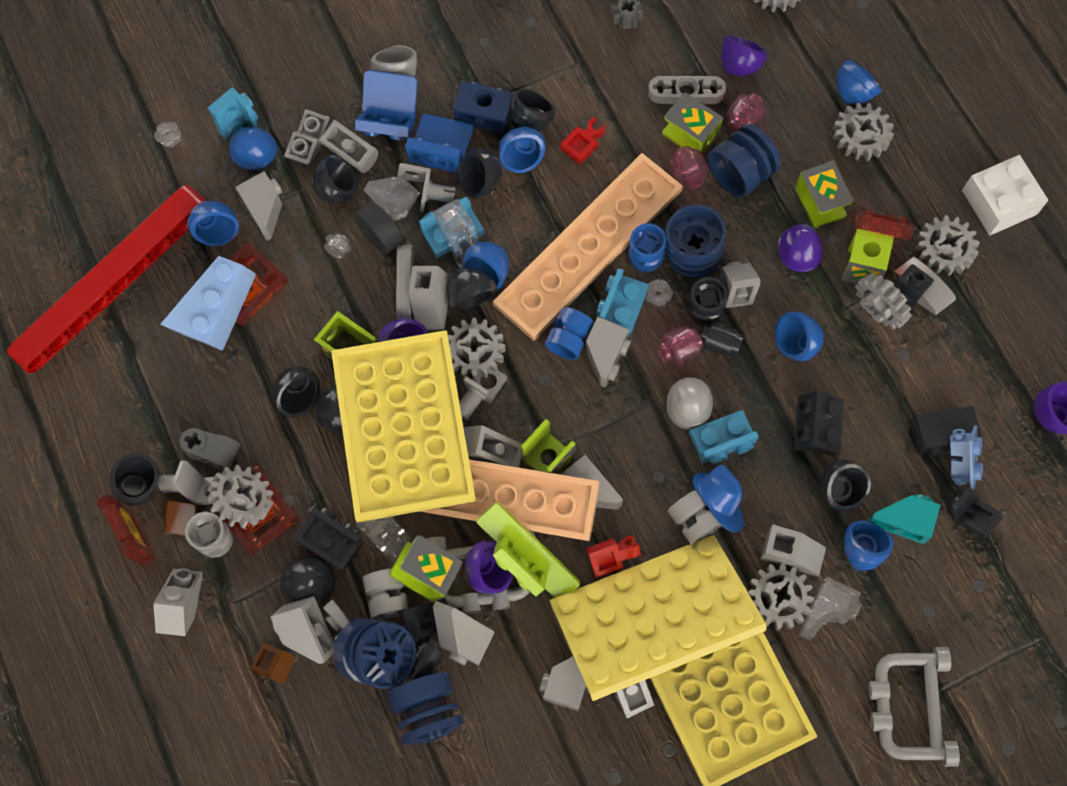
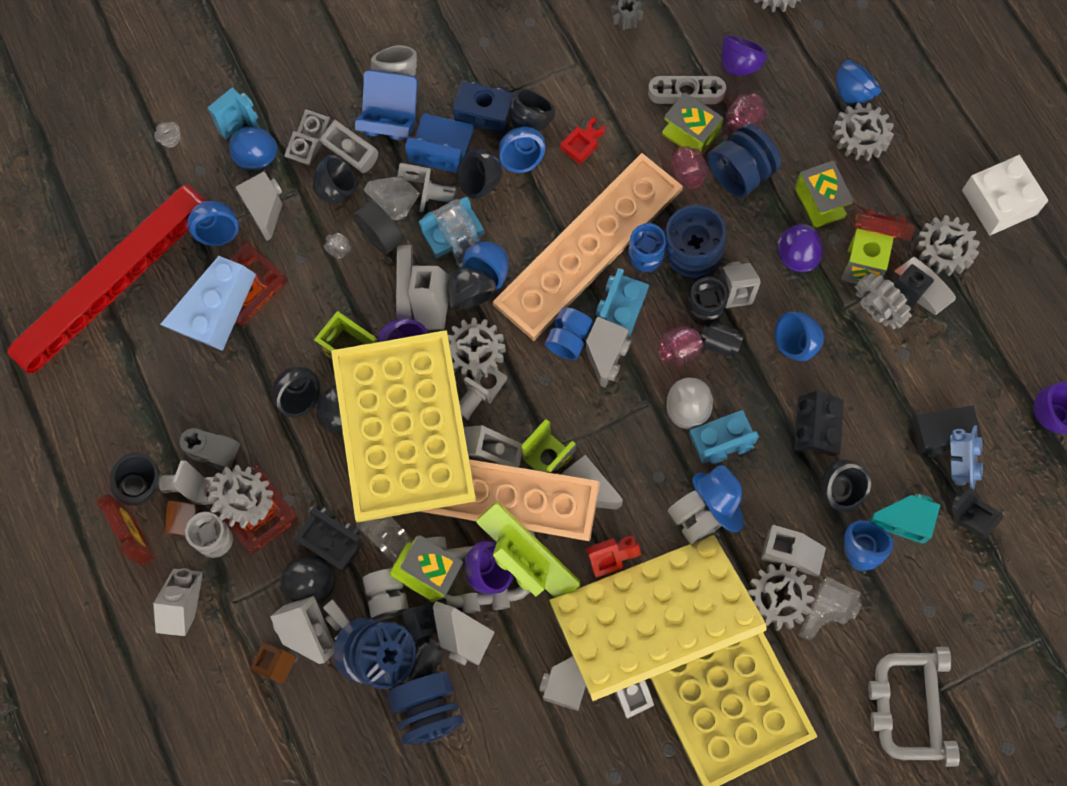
clear plate [645,279,673,306] -> none

